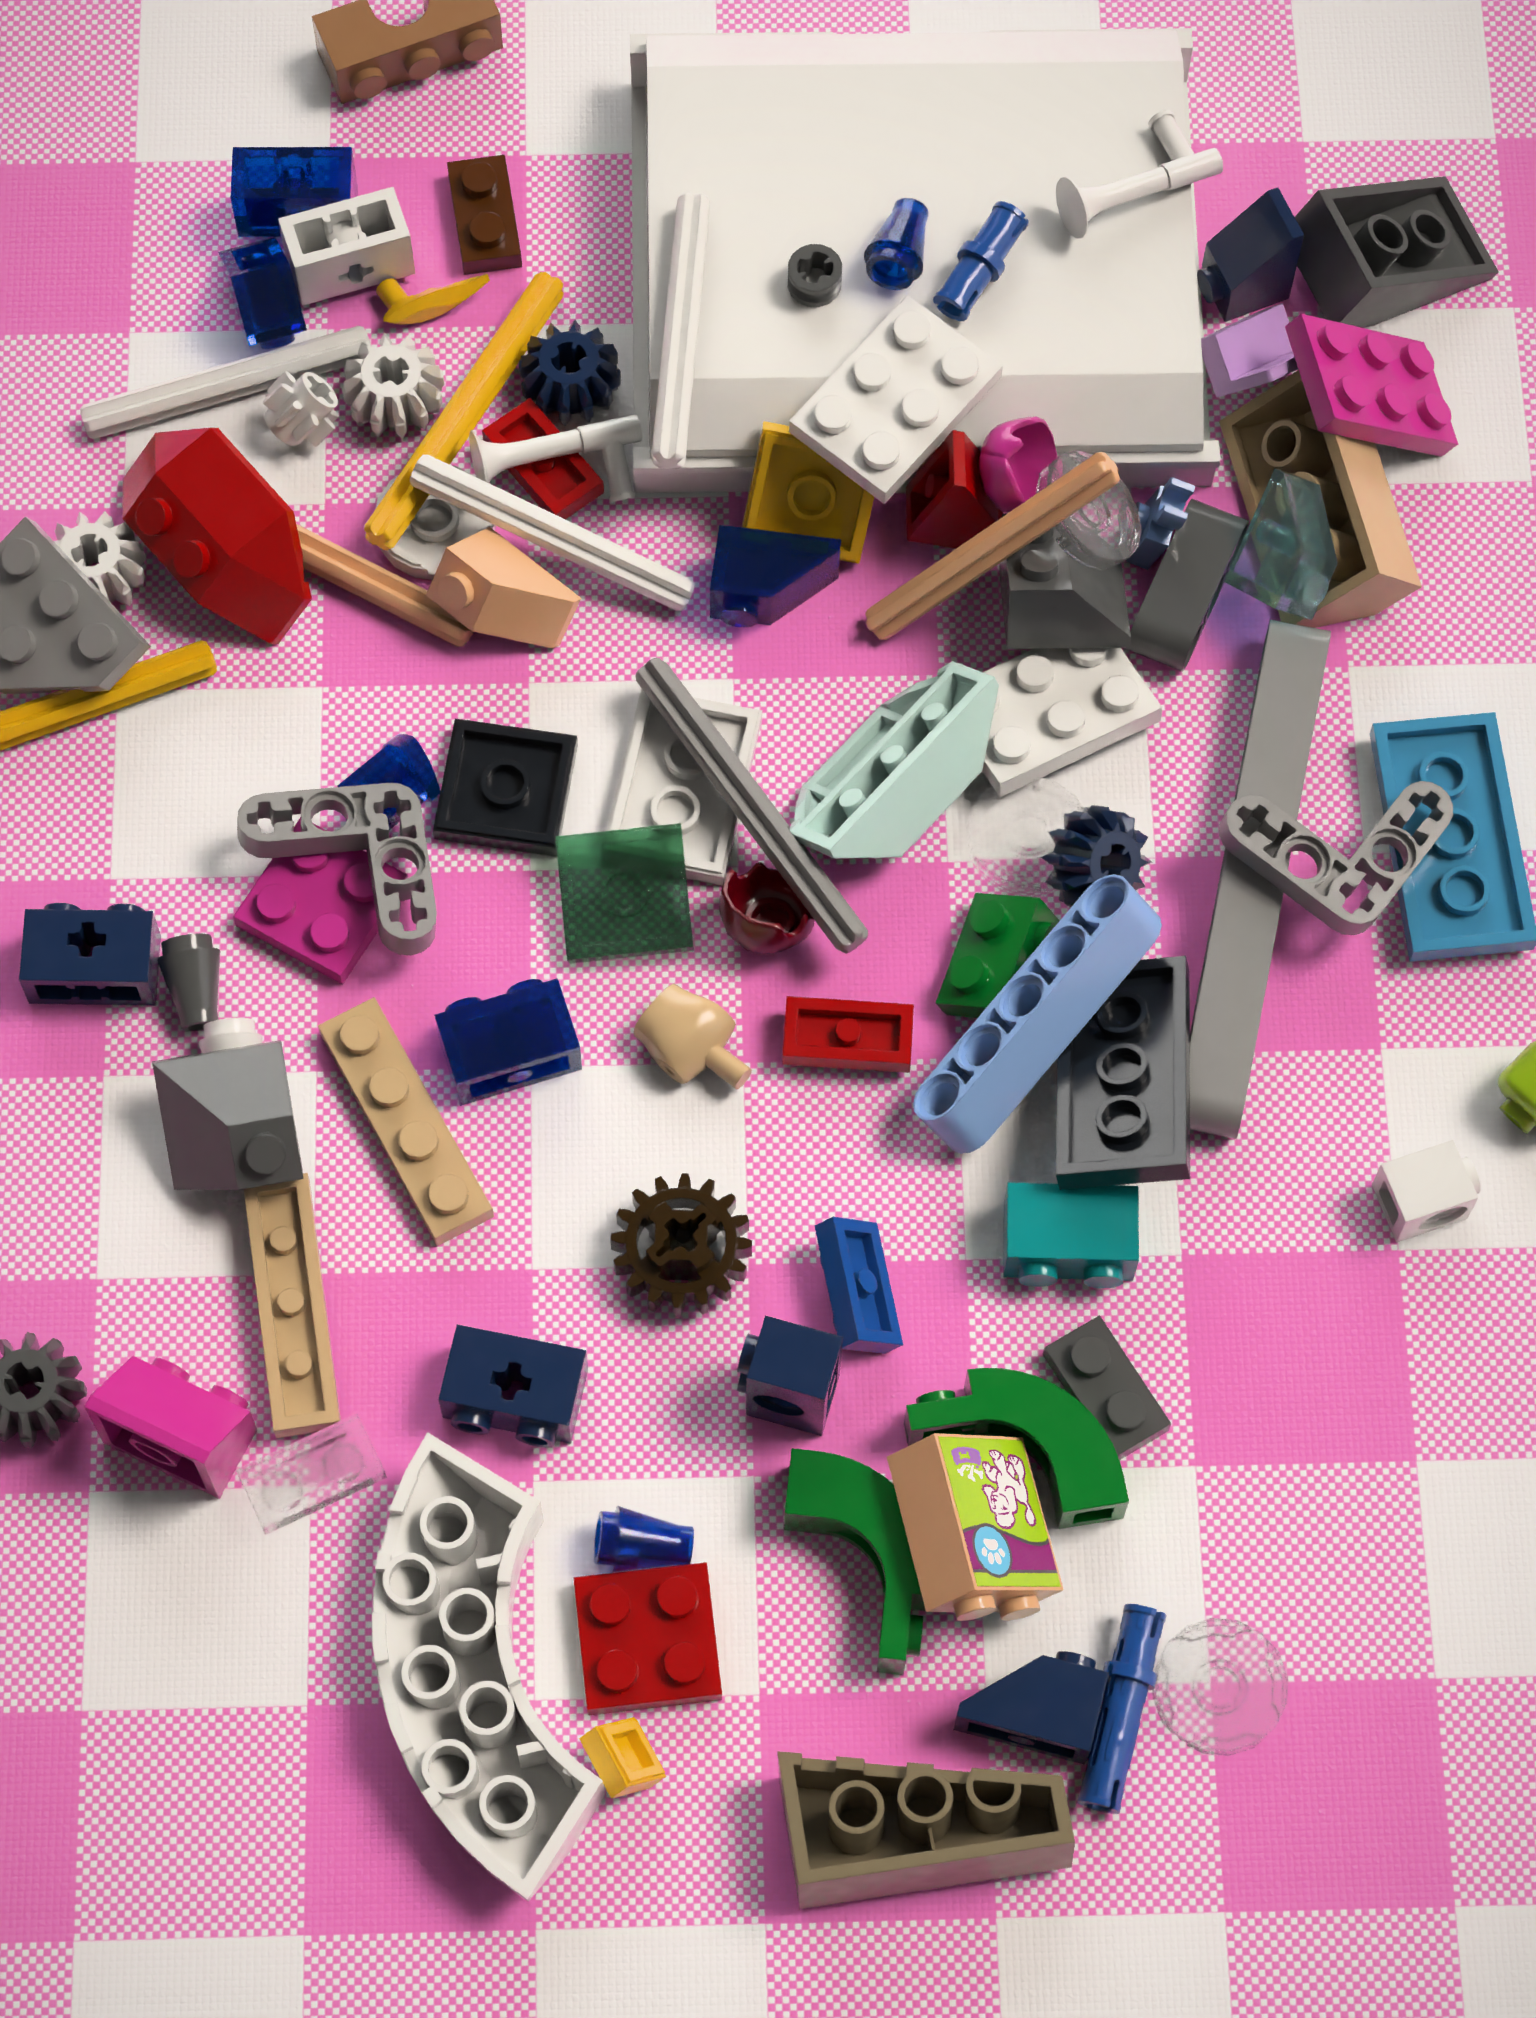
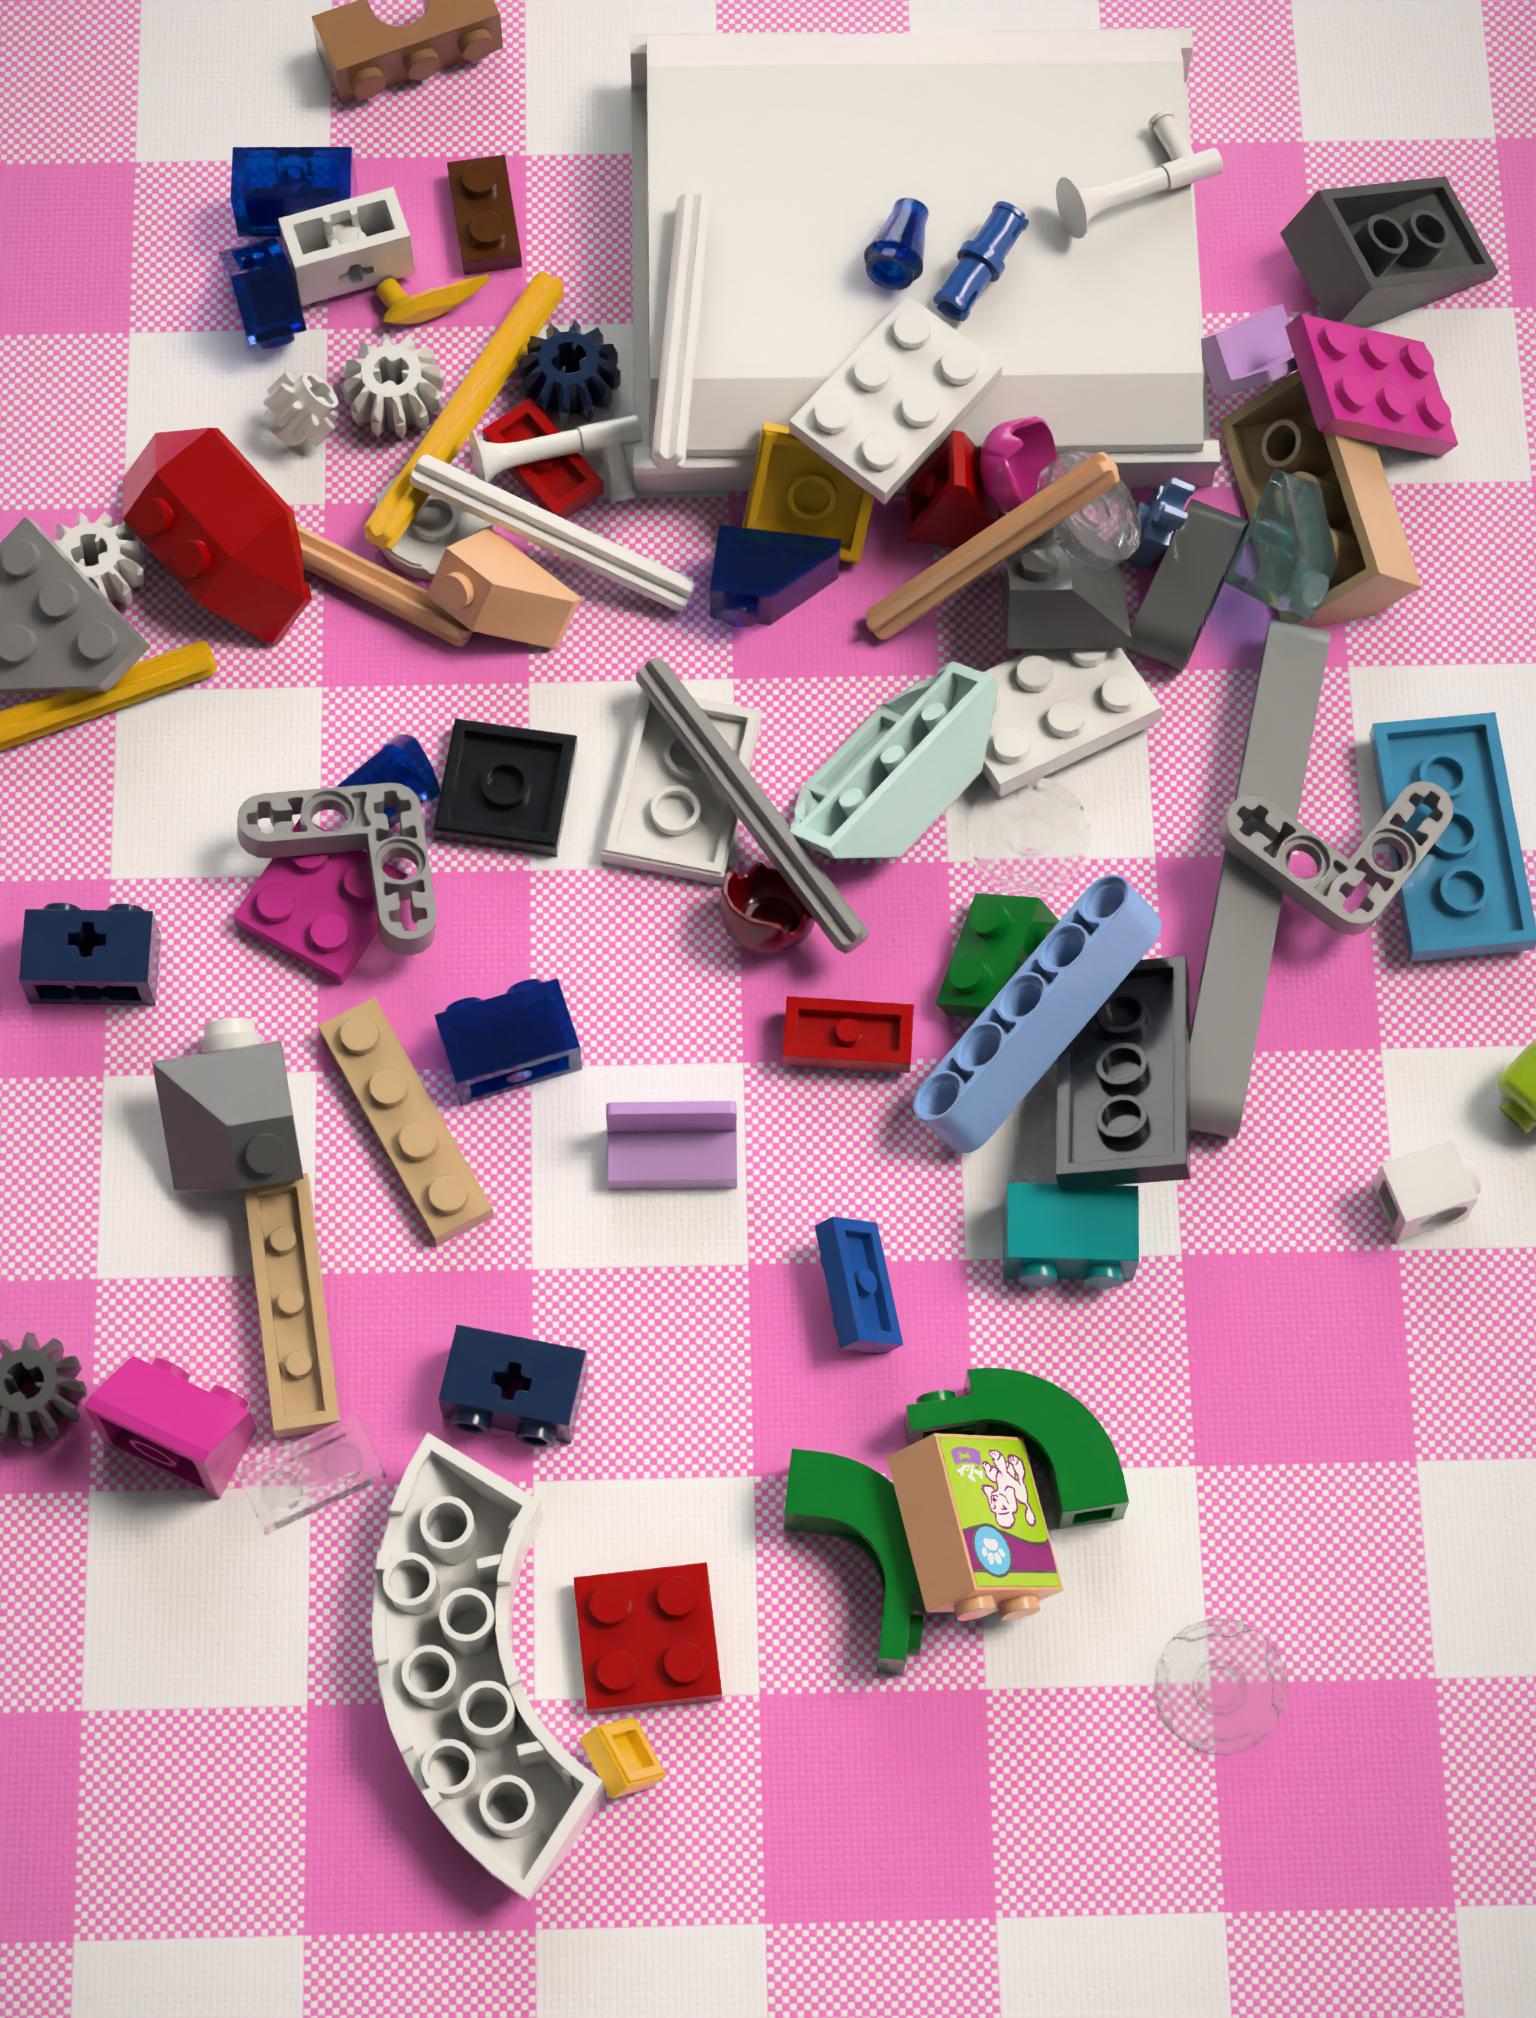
white axle [80,326,371,439] -> none
dark grey cone [157,933,220,1031] -> none
clear green tile [555,823,694,964] -> none
clear blue cone [594,1505,694,1573] -> none
dark brown gear [610,1173,752,1317] -> none
tan piece [634,983,752,1089] -> none
dark blue brick [737,1315,843,1436] -> none
wedge [777,1751,1075,1909] -> none
dark grey bush [787,244,842,307] -> none
dark blue slope [953,1651,1109,1765] -> none
dark blue gear [1041,805,1152,907] -> none
dark grey plate [1043,1315,1171,1460] -> none
blue pin [1077,1604,1167,1814] -> none
dark blue slope [1197,187,1304,322] -> none
none -> lavender panel [606,1101,737,1190]

